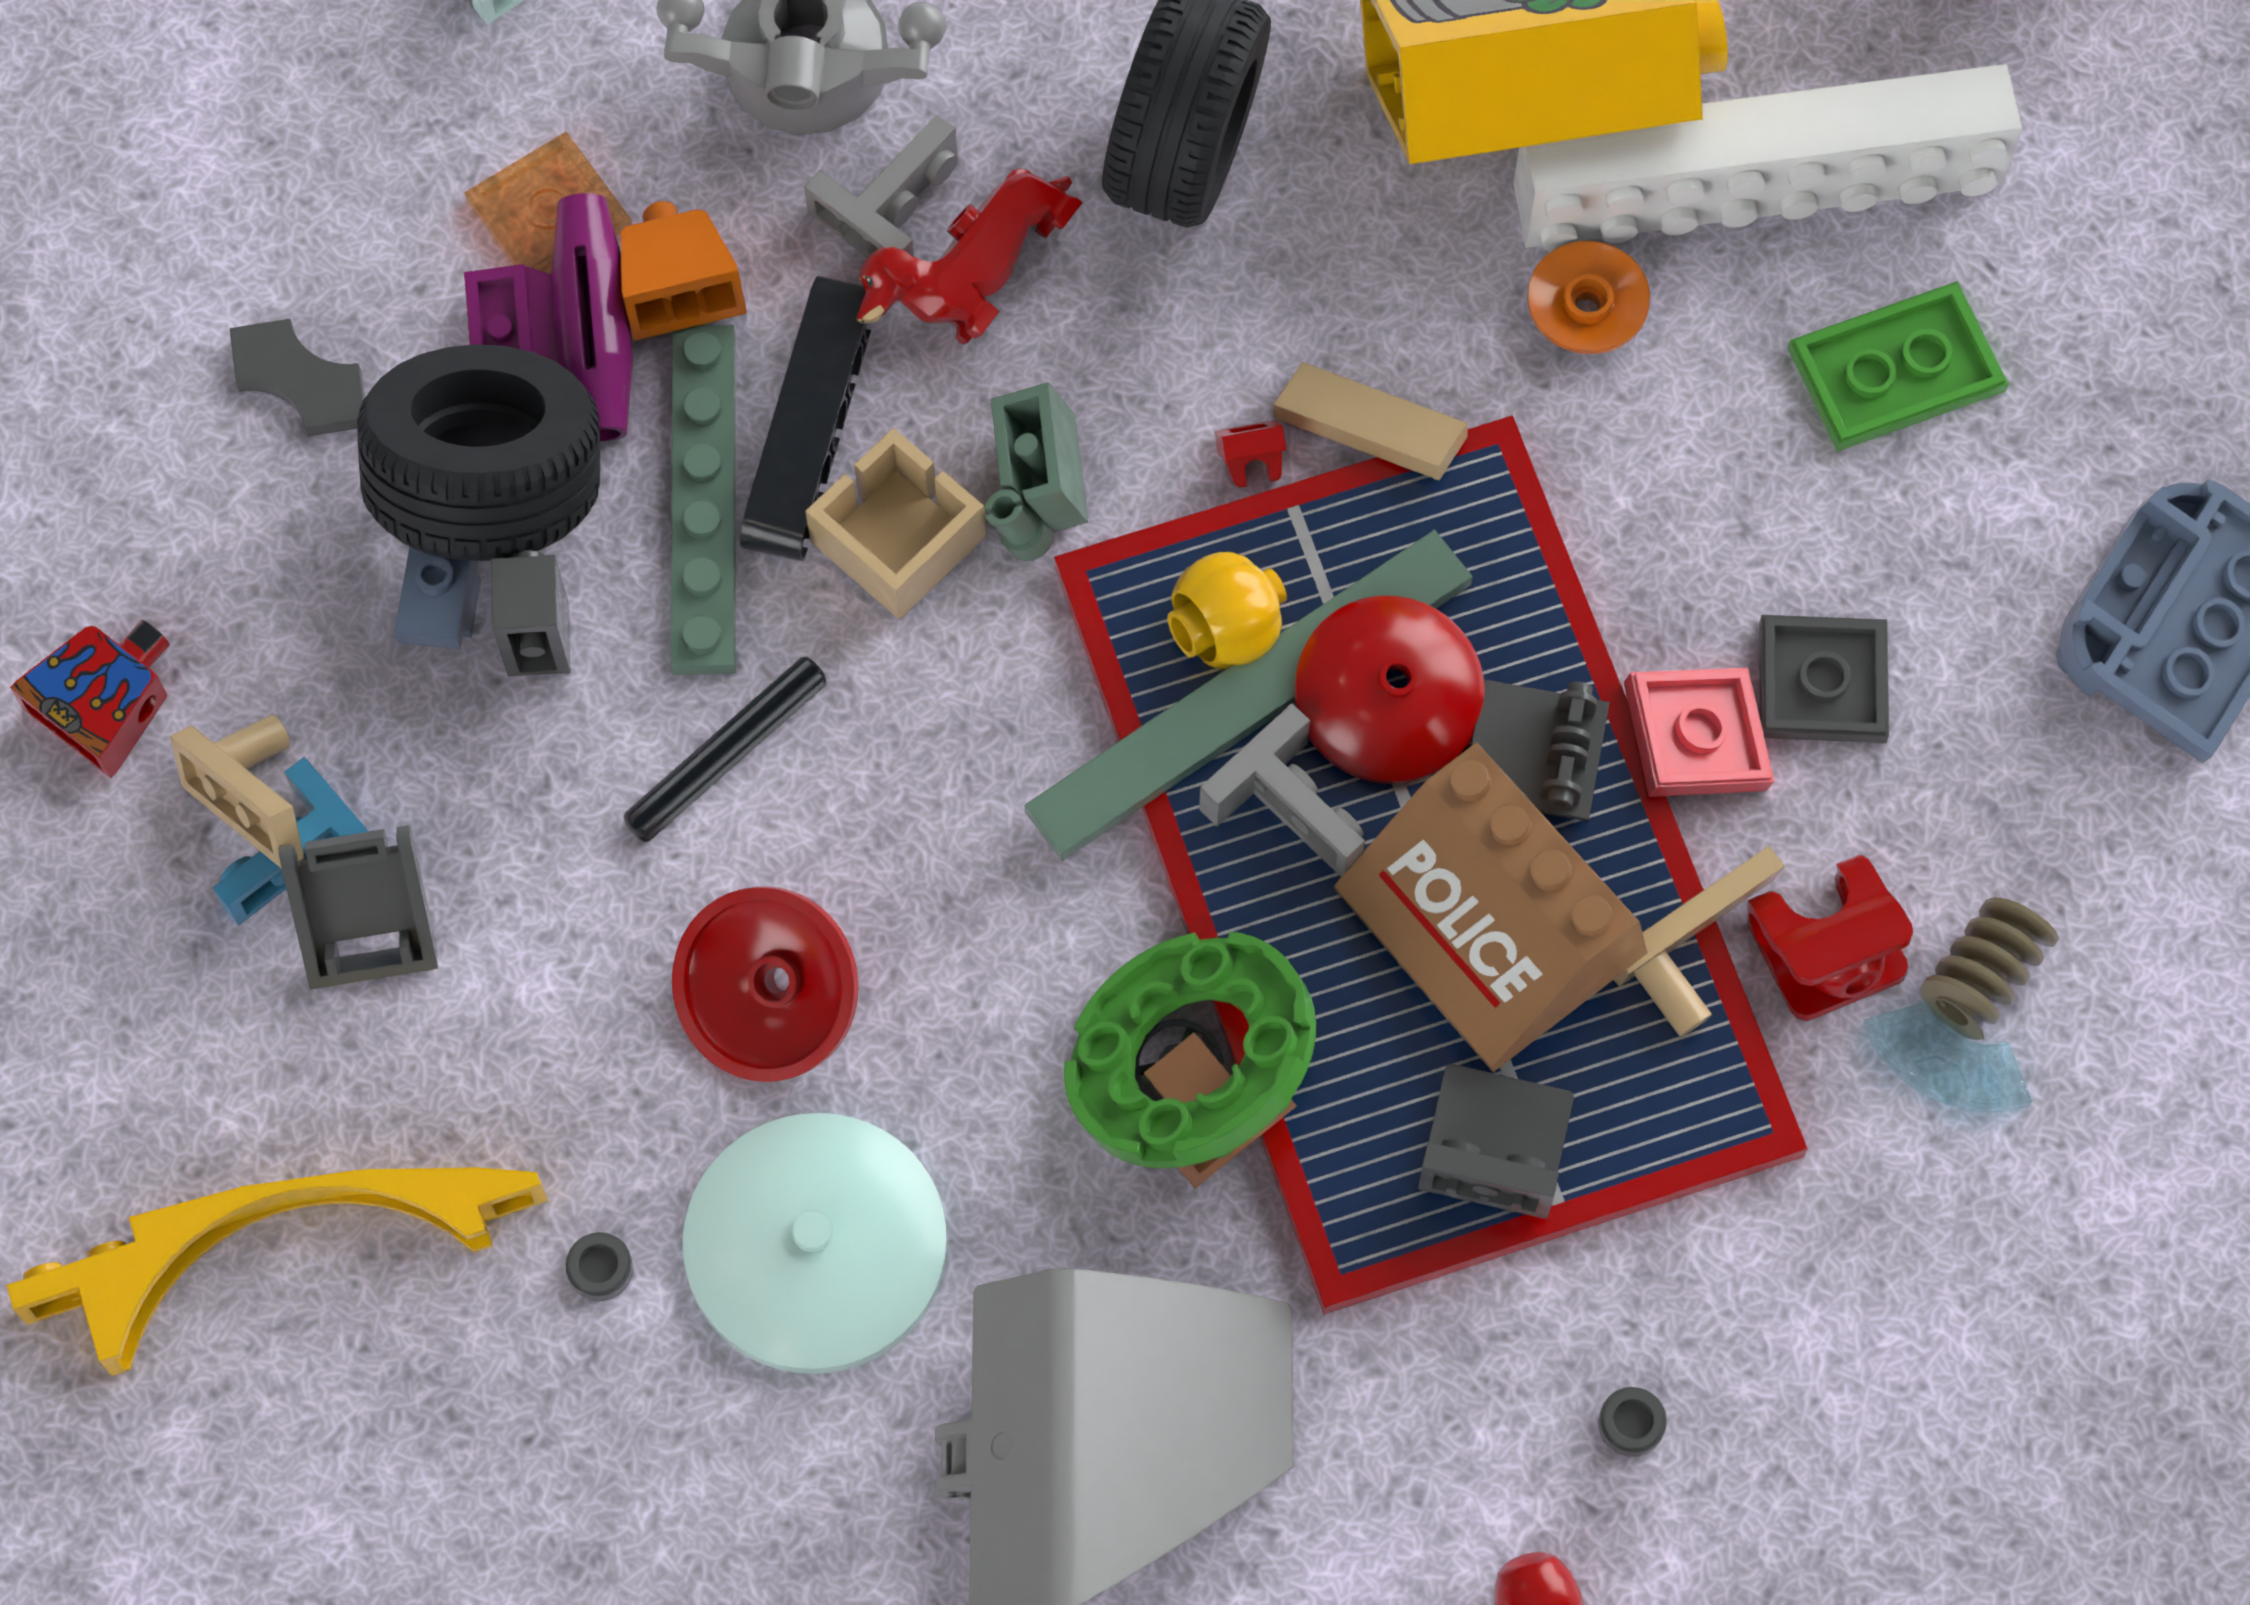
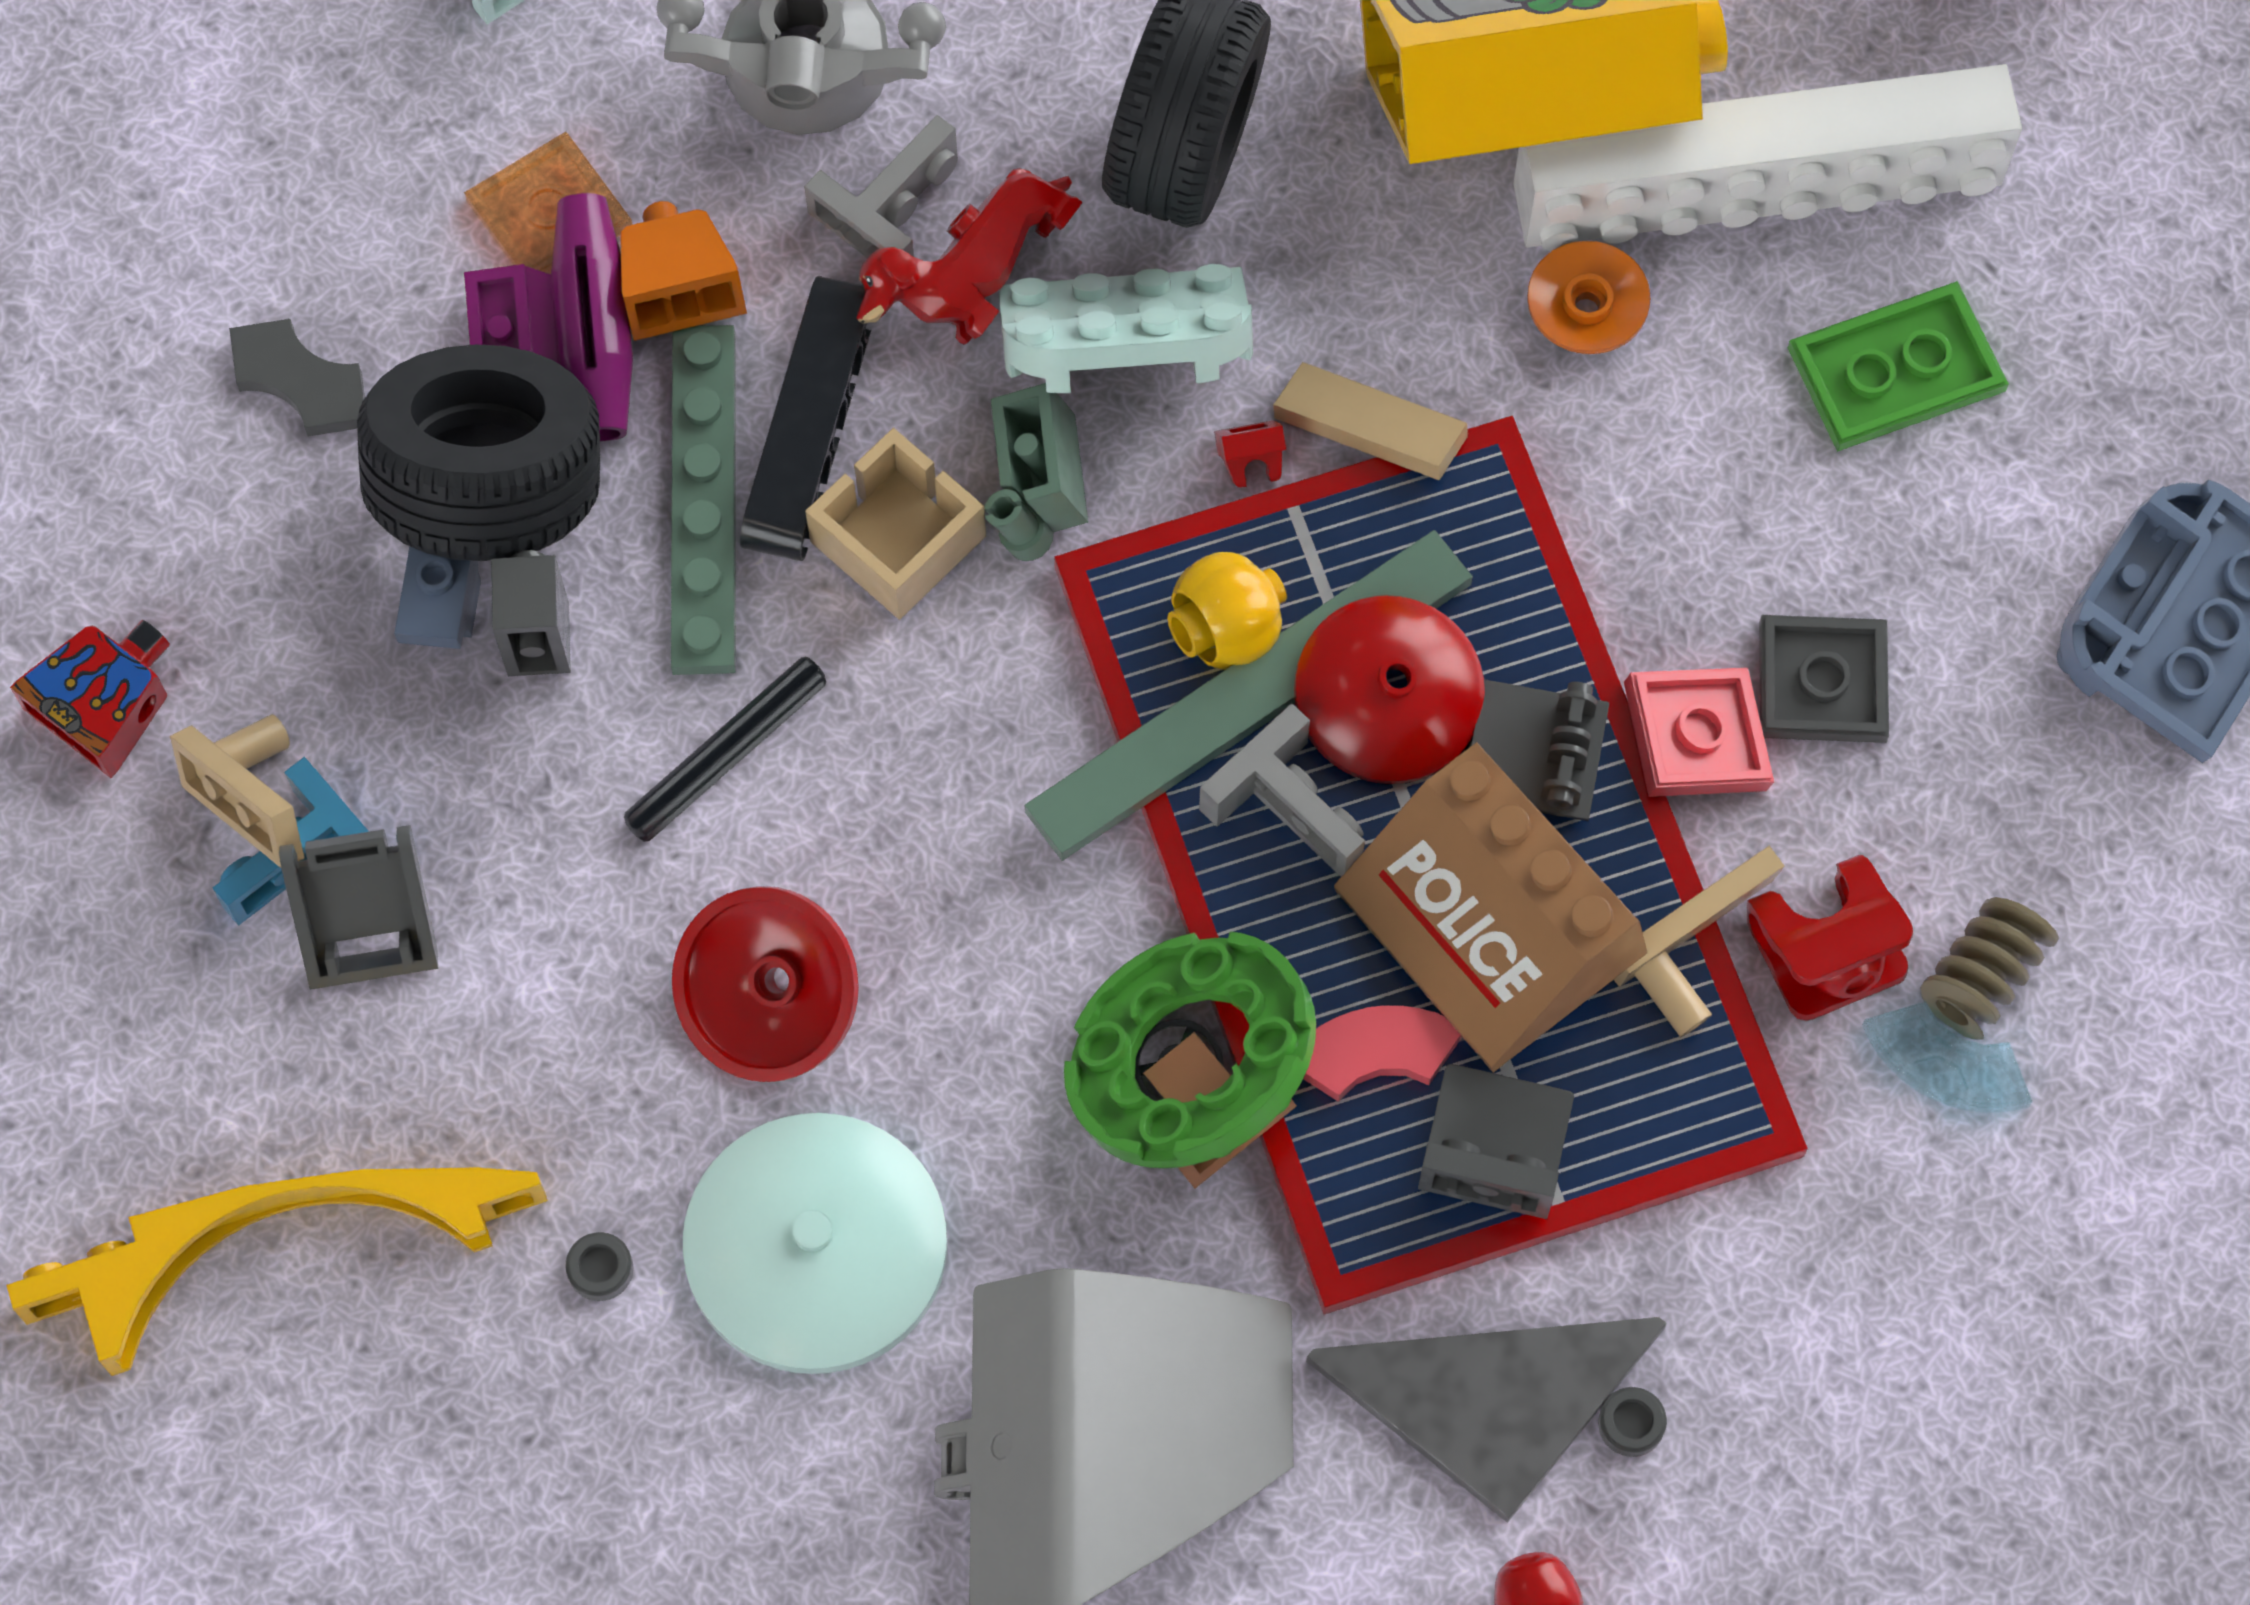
none -> light aqua plate [999,264,1253,393]
none -> coral tile [1303,1006,1462,1102]
none -> flat silver tile [1306,1317,1667,1523]

